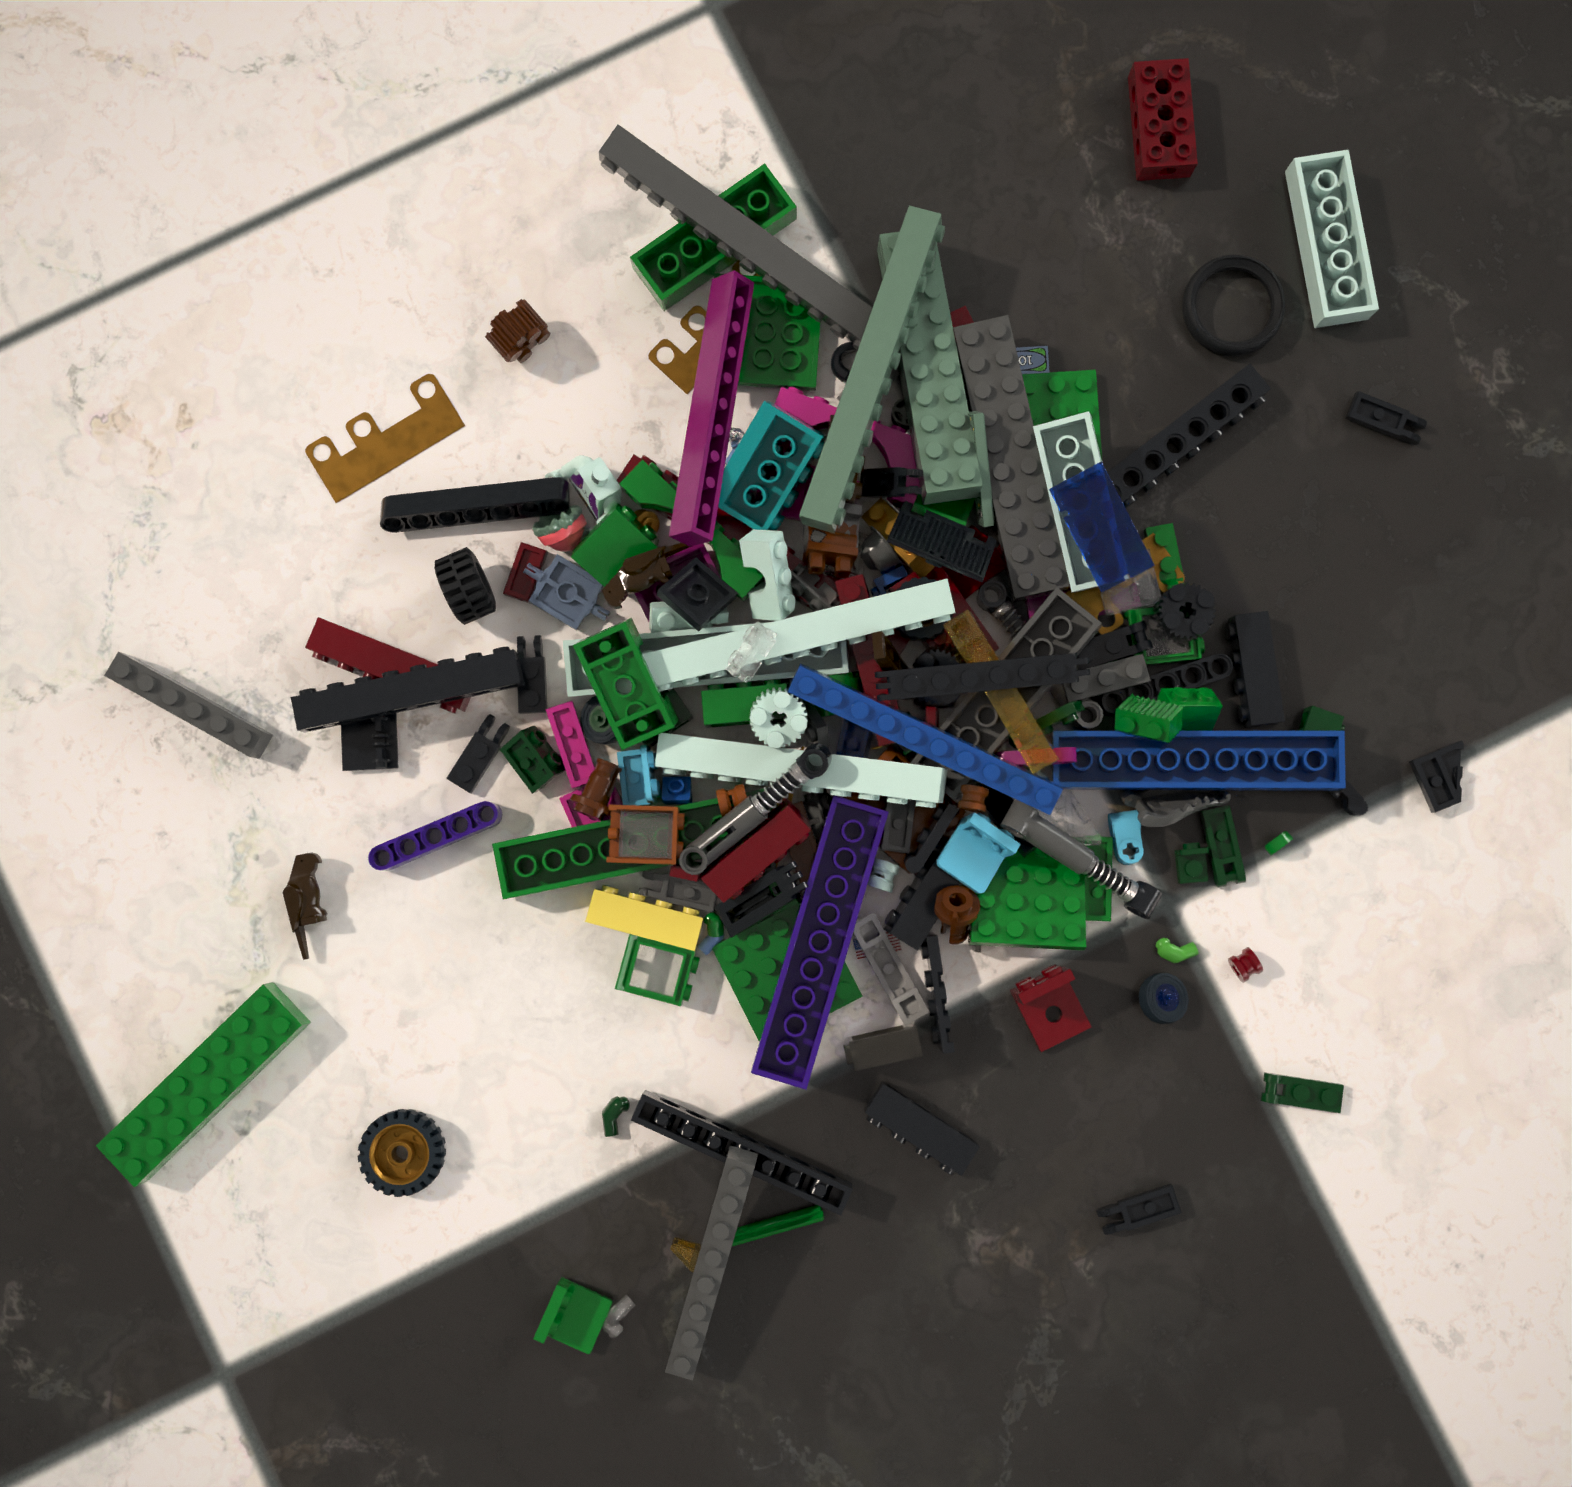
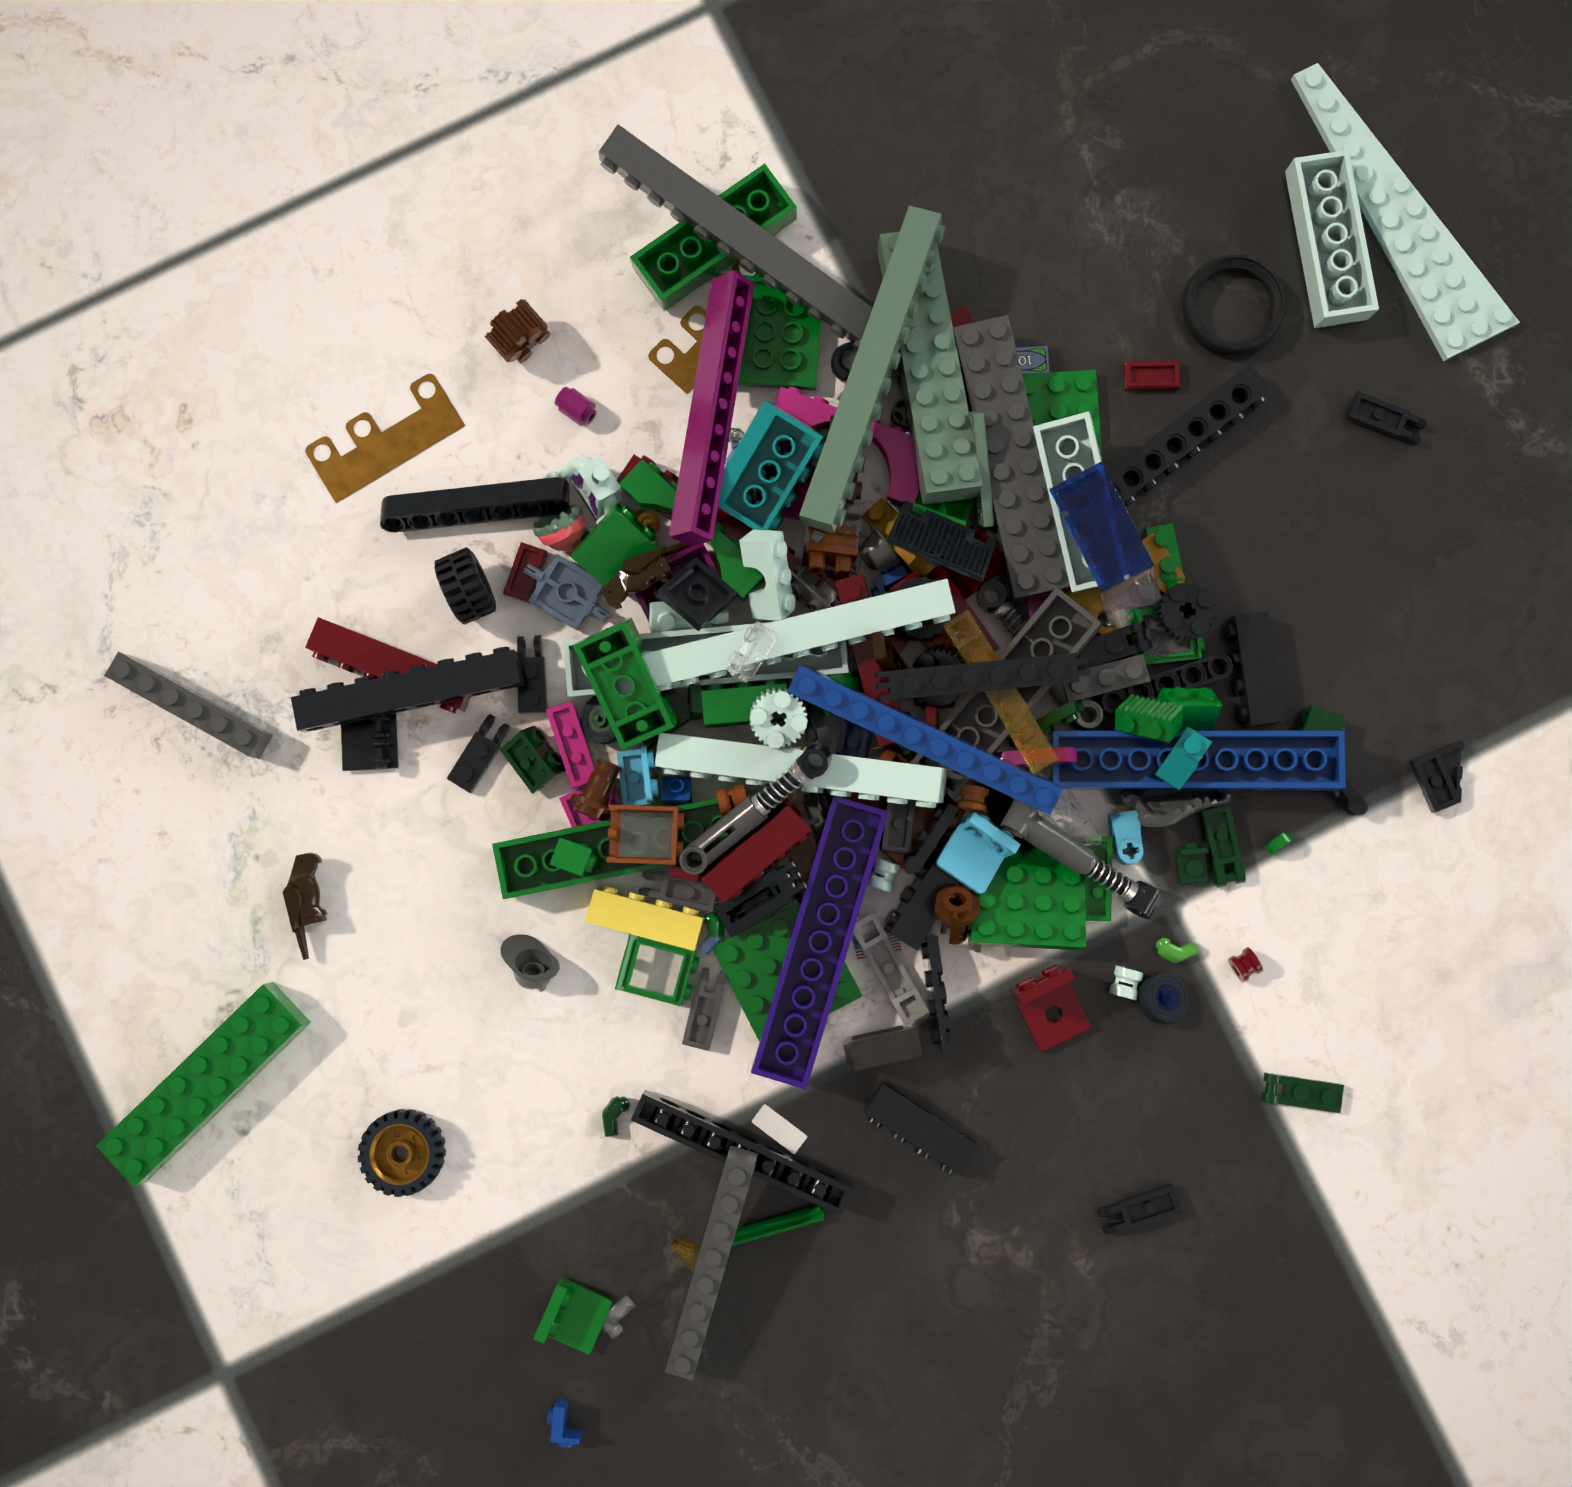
dark purple beam [368,801,503,871] -> none
black hinge [860,467,923,498] -> none
dark red brick [1128,58,1198,181] -> none
none -> dark grey piece [500,934,560,992]
none -> blue bracket [547,1398,583,1448]
none -> green brick [549,837,597,876]
none -> magenta brick [554,387,597,426]
none -> dark grey hinge [682,967,726,1051]
none -> dark green tile [688,685,703,720]
none -> white sticker [752,1104,807,1154]
none -> clear plate [1106,607,1134,630]
none -> light aqua wheel [1109,966,1144,1000]
none -> dark red tile [1123,360,1181,391]
none -> teal slope [1155,726,1212,790]
none -> light aqua wing [1291,63,1520,362]

